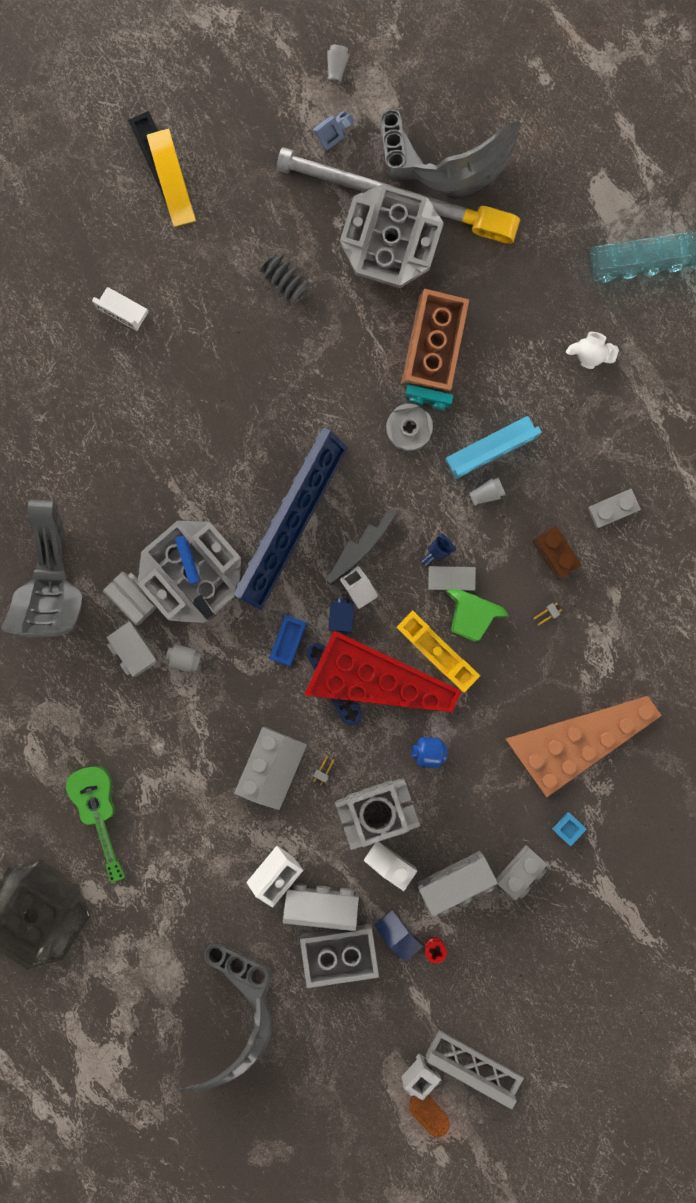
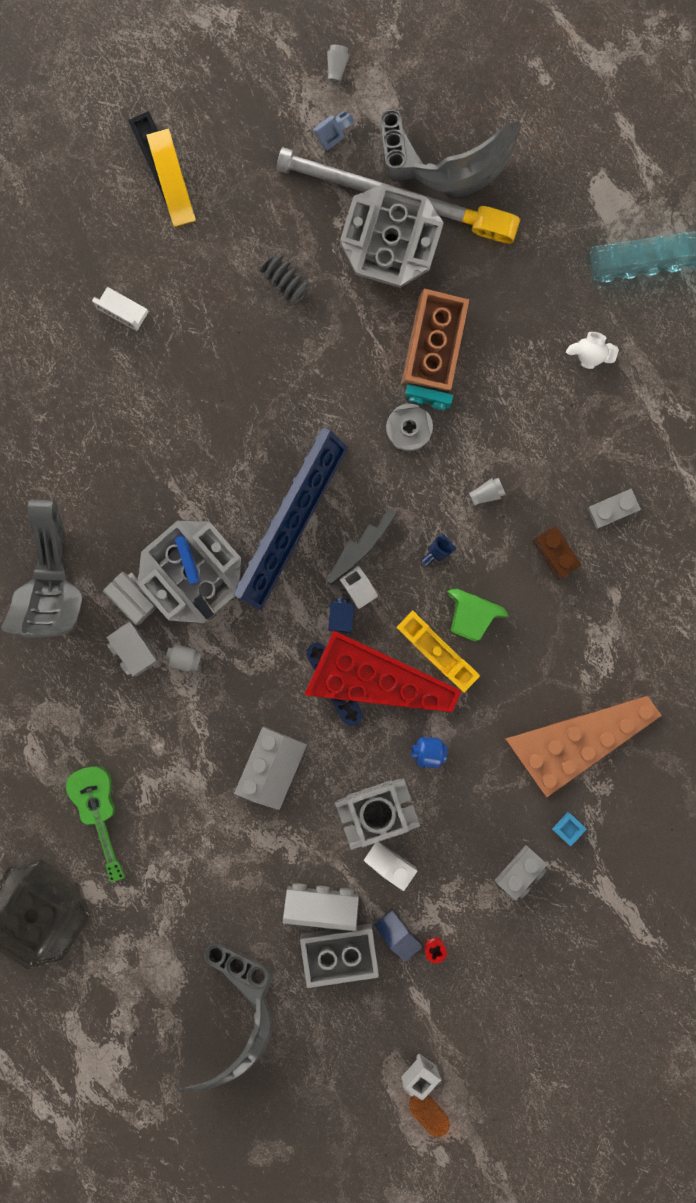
white brick [247,846,303,907] -> none
blue tile [269,615,307,667] -> none
piece [313,756,335,785] -> none
light grey brick [417,851,498,917] -> none
light grey fence [425,1030,524,1109] -> none
light grey tile [428,566,476,591] -> none
medium azure fence [445,416,542,479] -> none
piece [534,603,562,626] -> none

